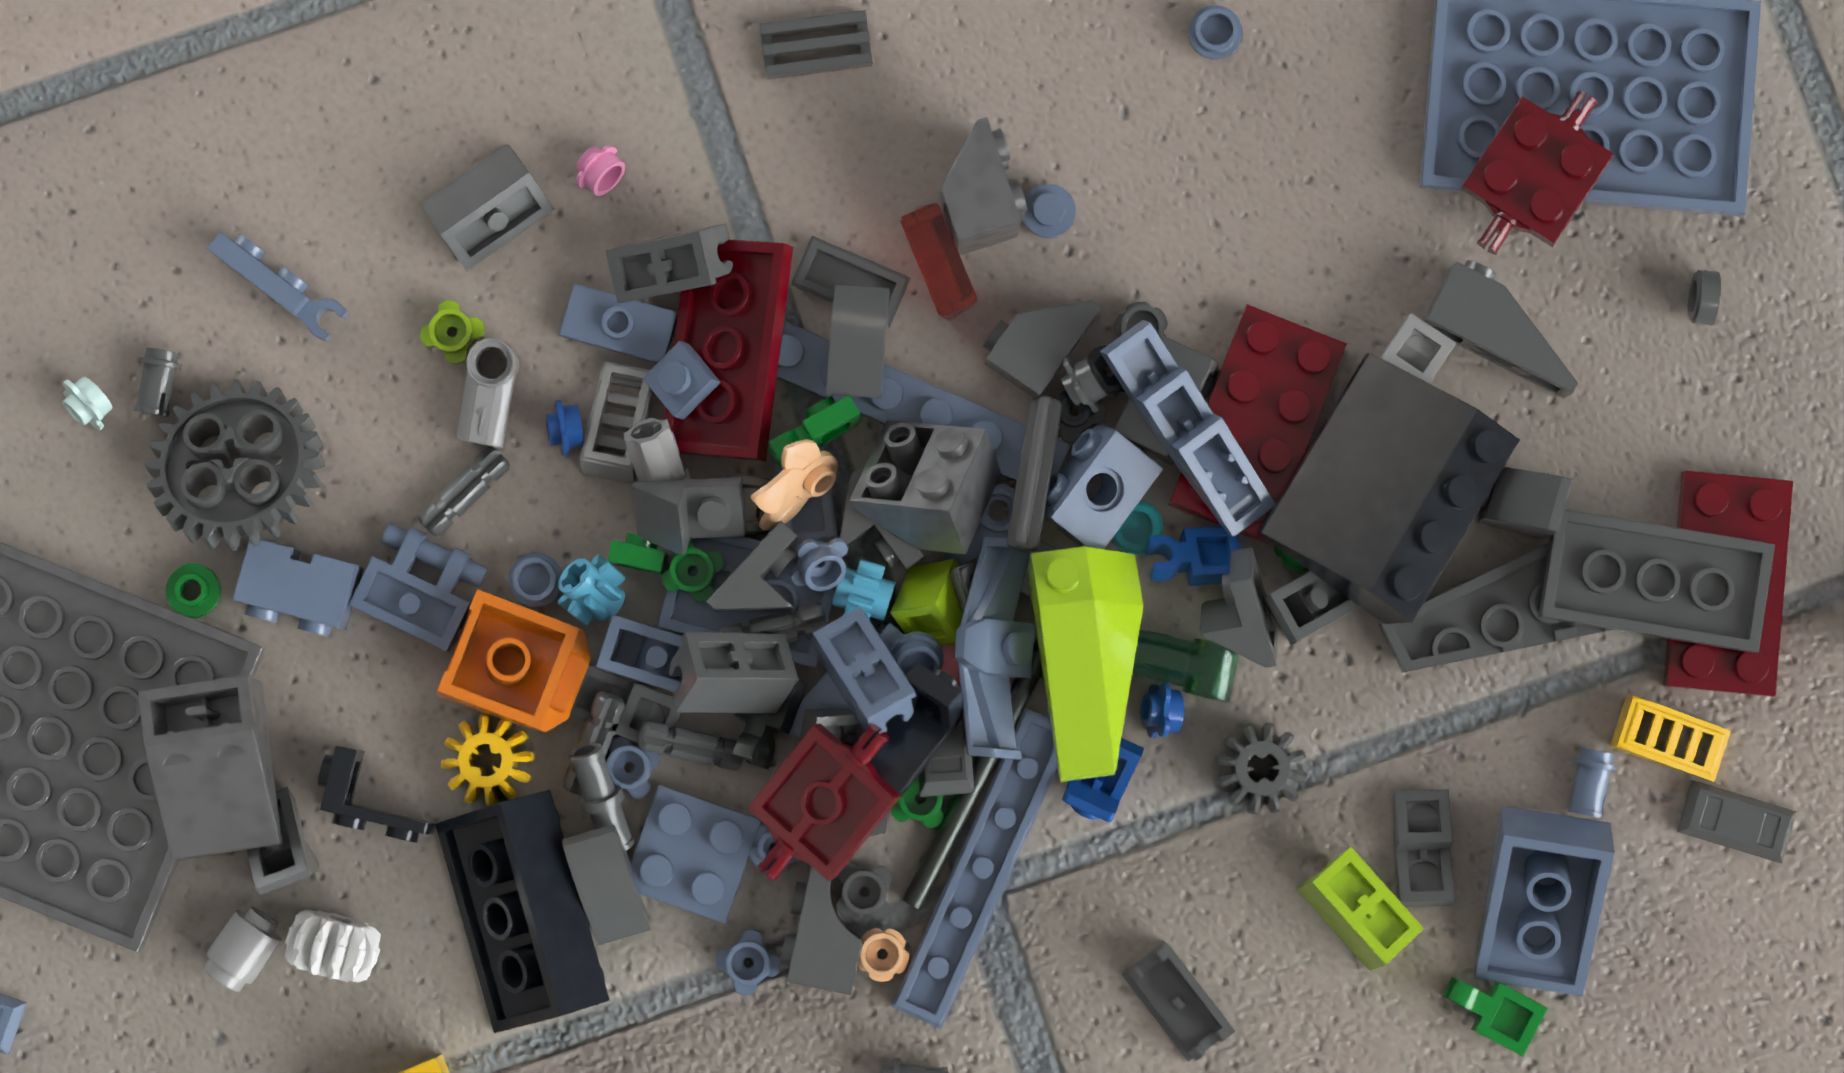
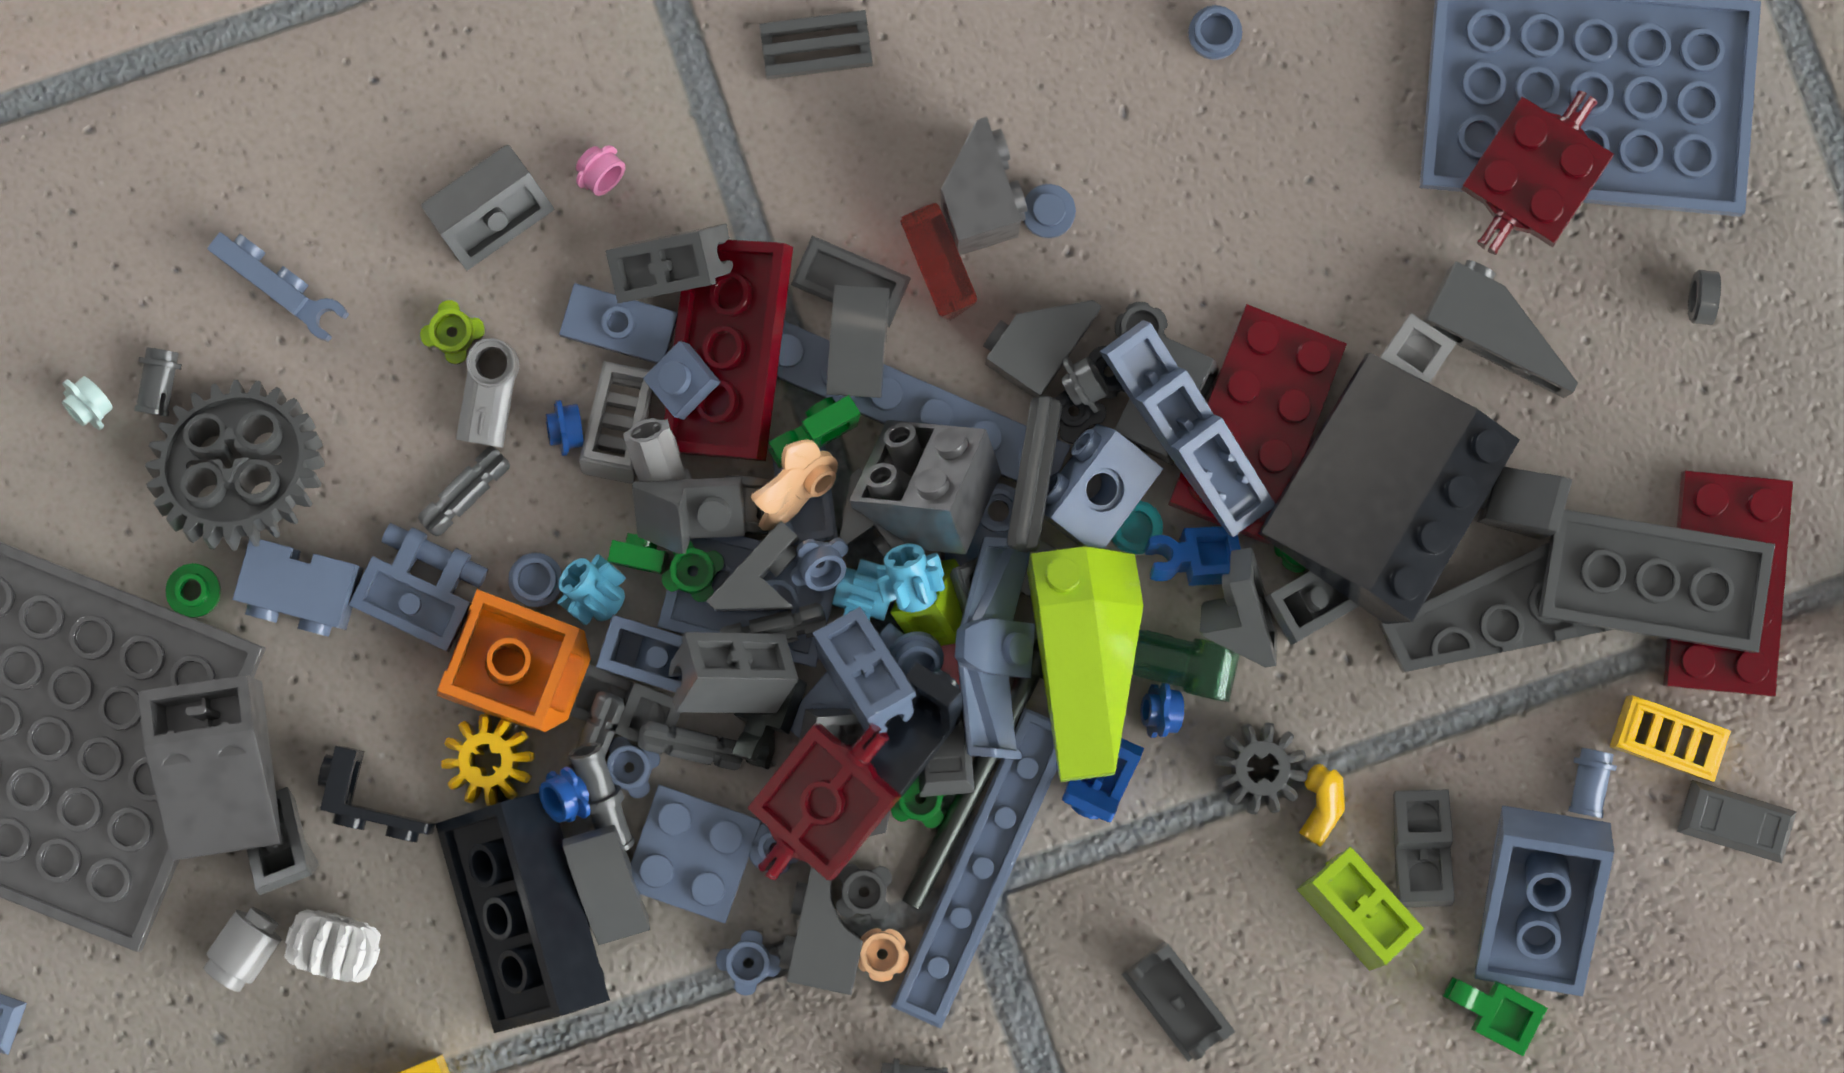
none -> blue plate [539,767,590,823]
none -> medium azure gear [876,544,945,612]
none -> yellow arm [1299,764,1345,848]

